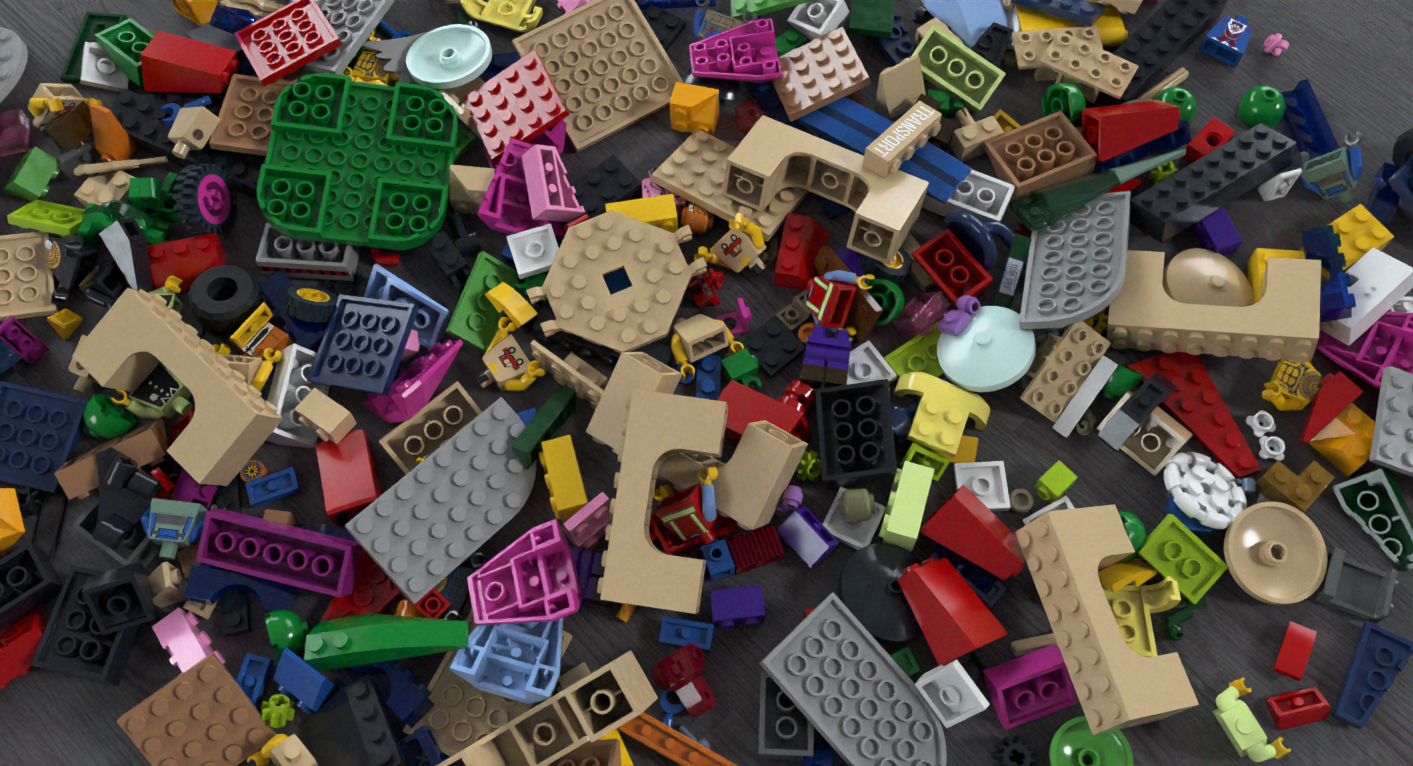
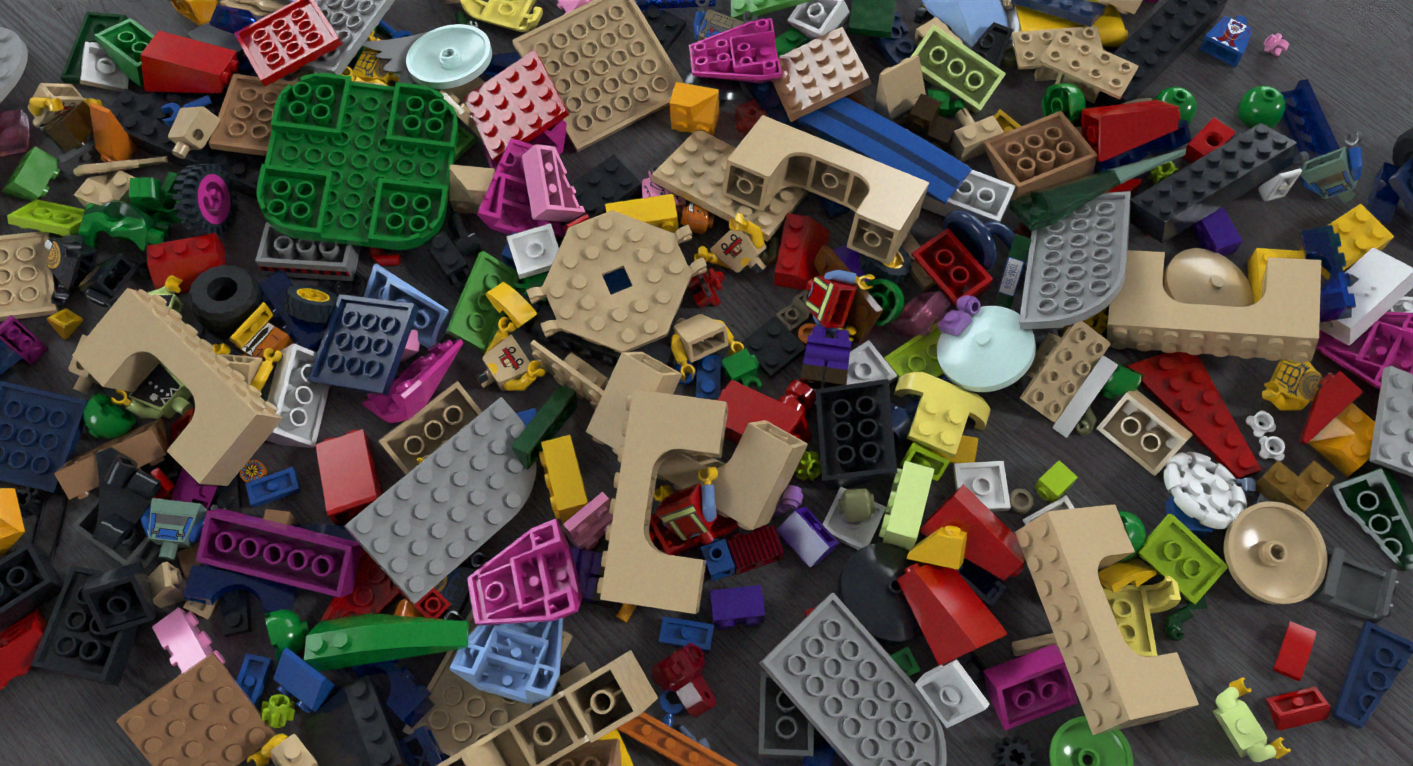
black slope [99,217,154,292] -> none
tan brick [295,388,357,444] -> none
dark pink bracket [715,297,752,335] -> none
tan brick [862,101,942,179] -> none
black slope [1096,372,1178,452] -> none
tan axle [1137,67,1189,100] -> none
none -> yellow slope [907,526,967,570]

